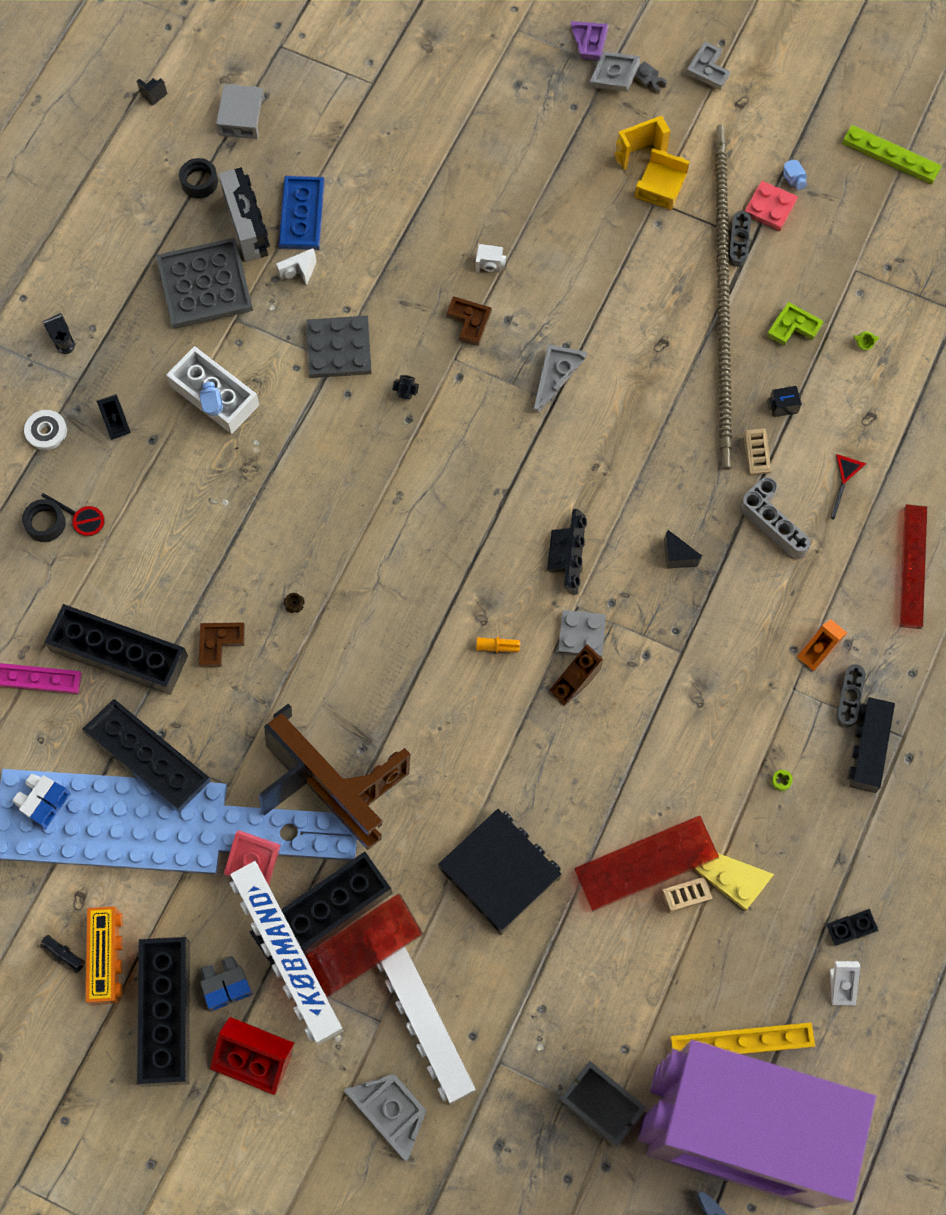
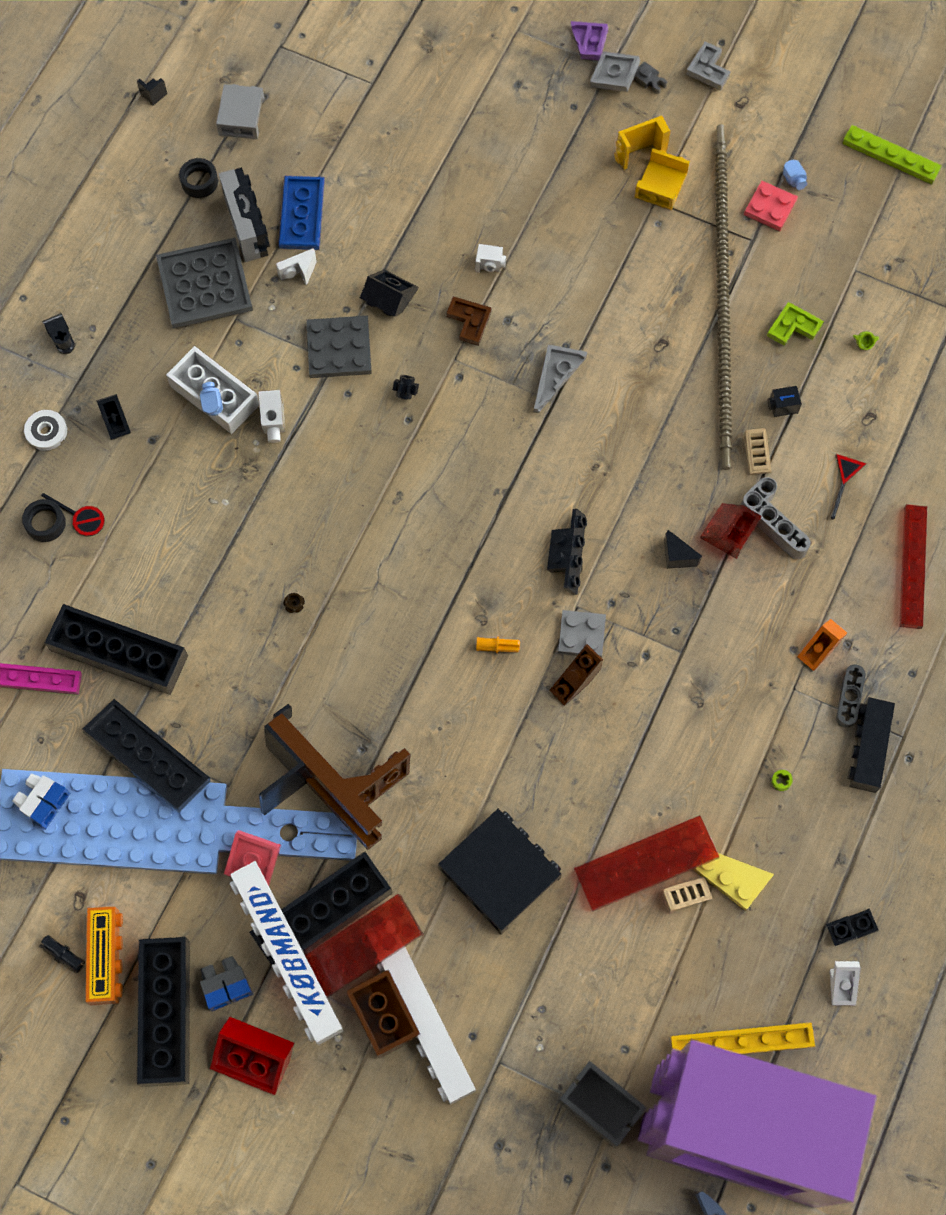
reddish brown plate [199,622,245,667] -> none
light grey wing [344,1074,426,1162] -> none
dark grey beam [729,211,751,267] -> none
none -> white torso [259,390,285,443]
none -> reddish brown slope [346,969,420,1059]
none -> black slope [360,269,419,317]
none -> clear red slope [700,503,762,559]

